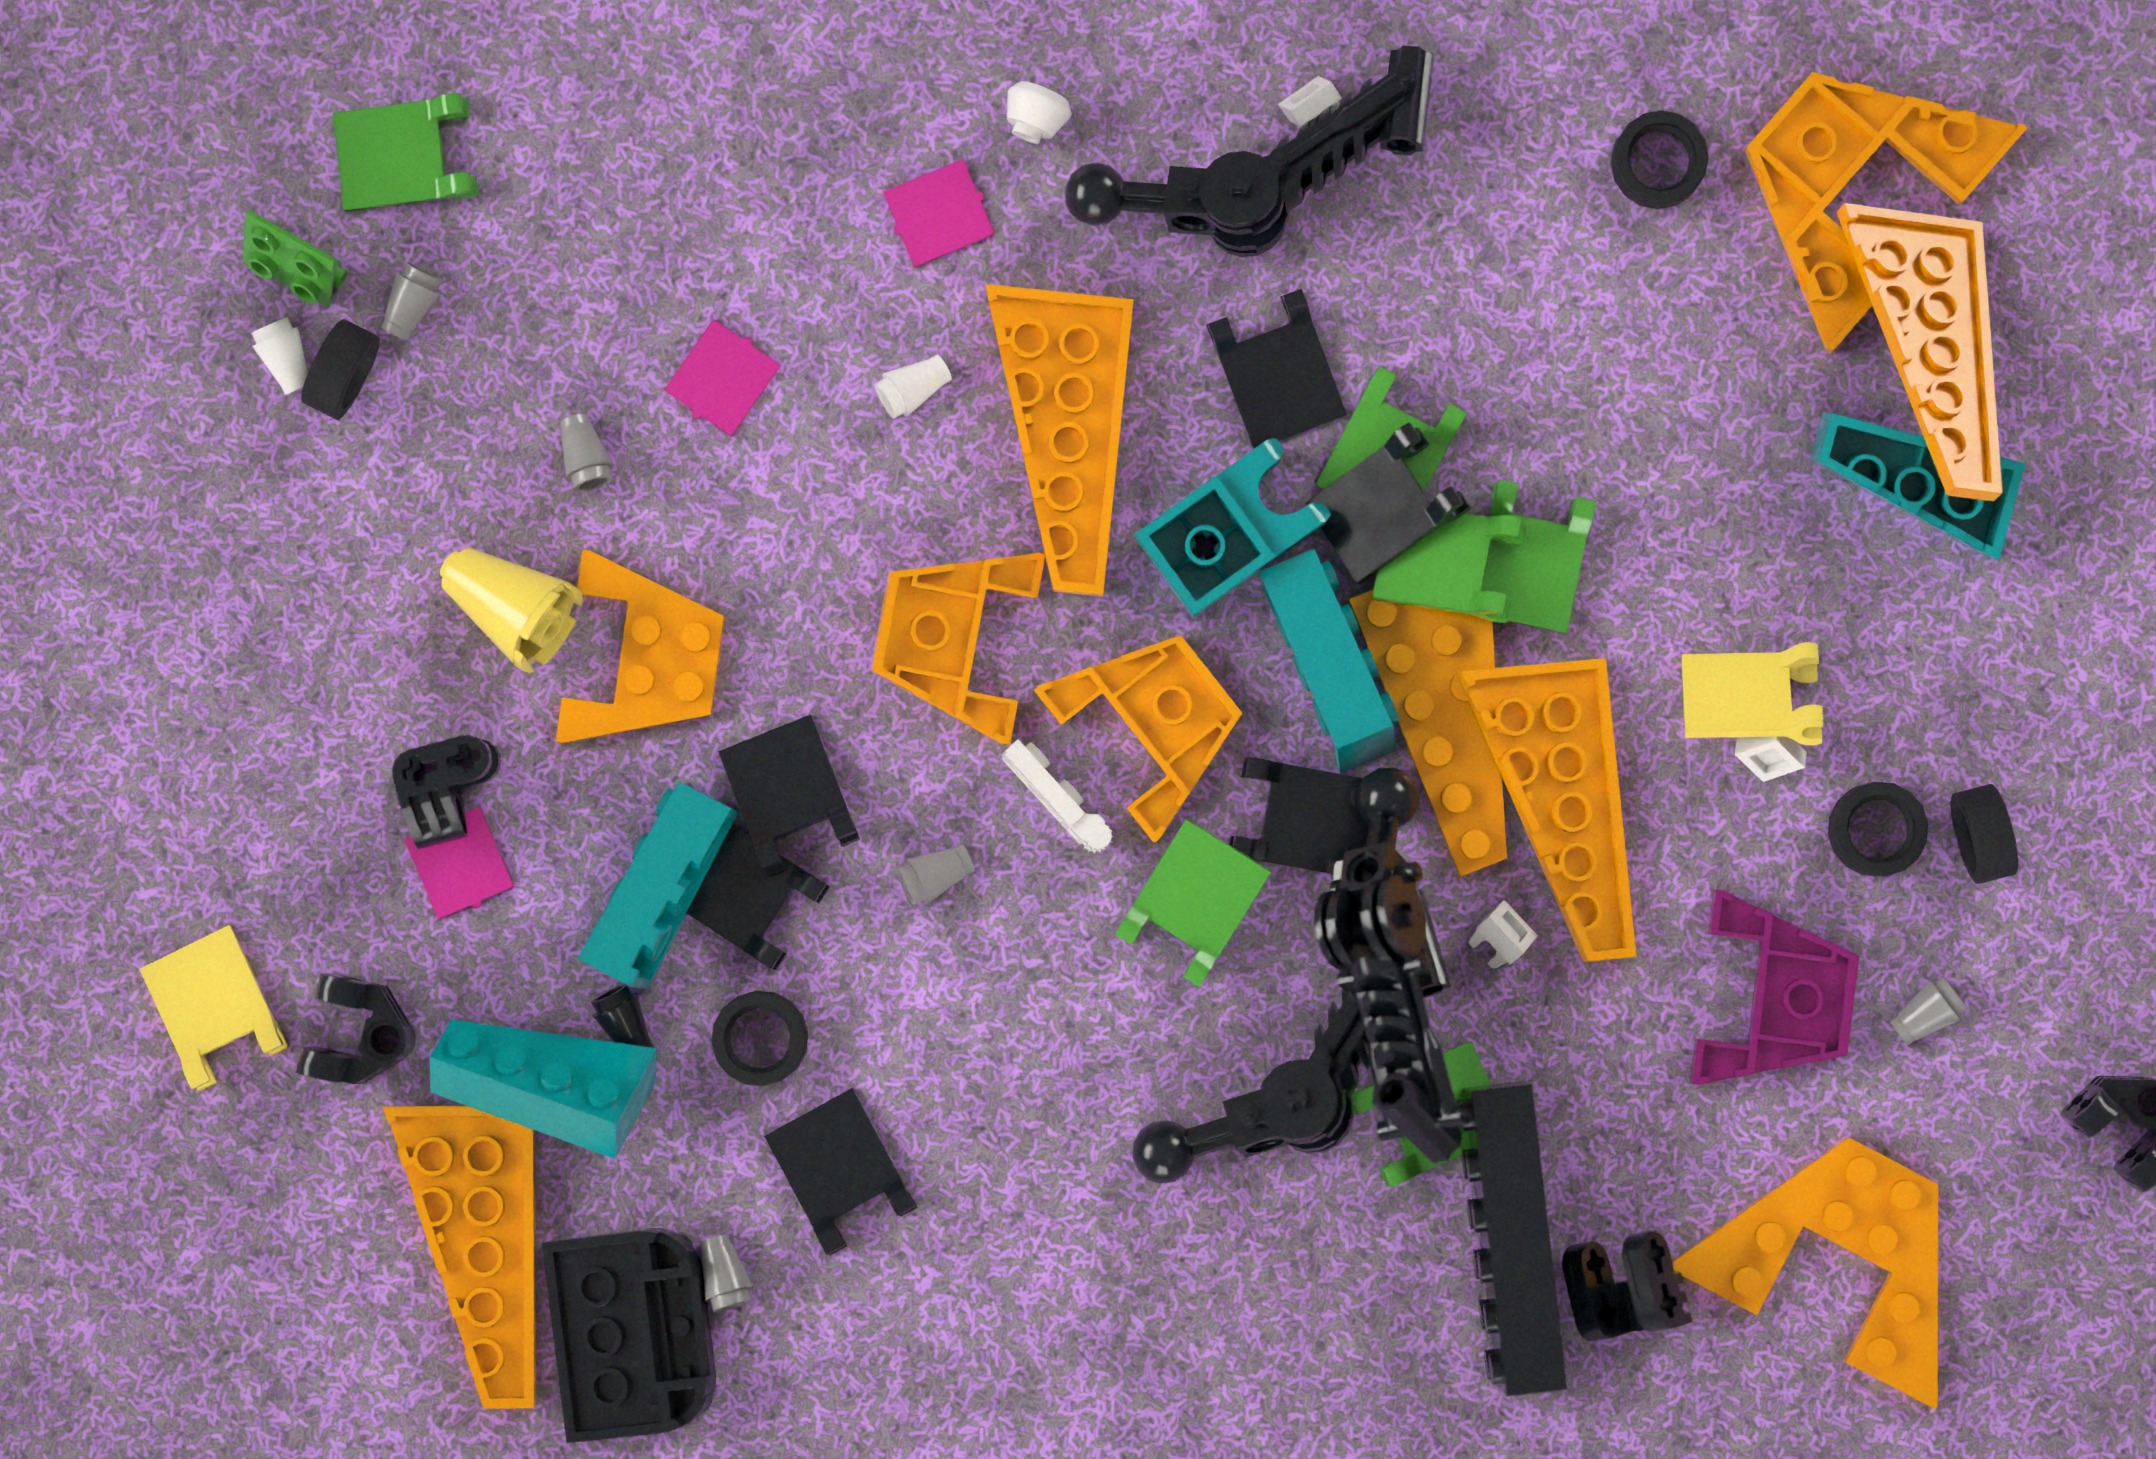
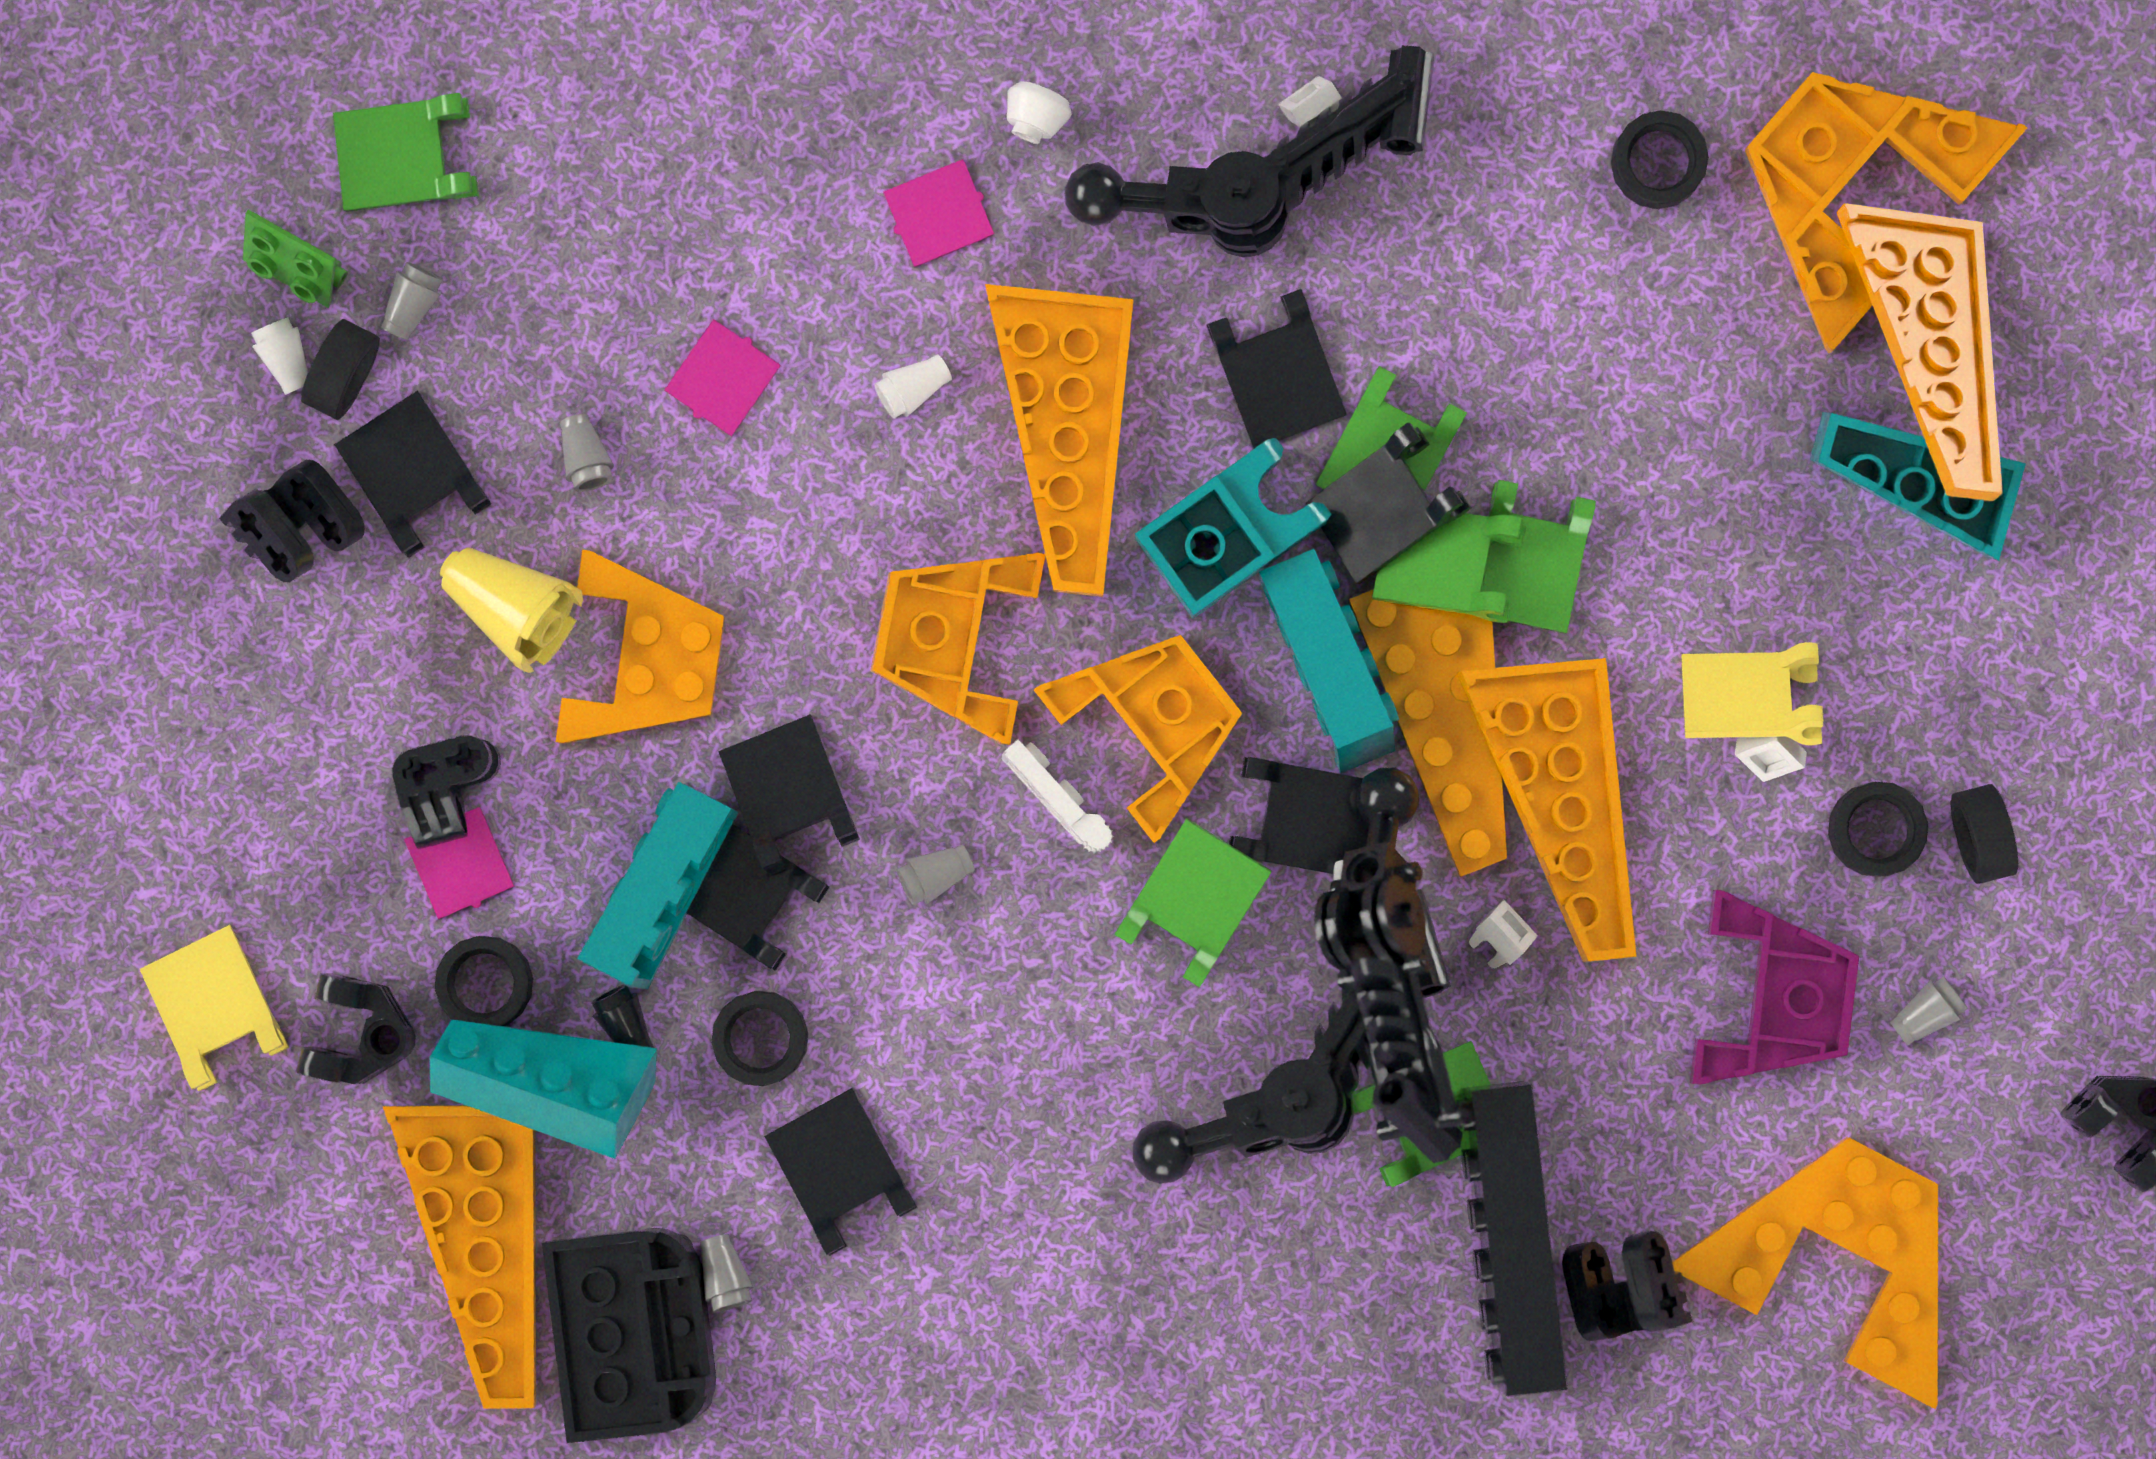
none -> black piece [219,459,365,583]
none -> black flag [334,390,492,558]
none -> black tyre [434,936,533,1027]

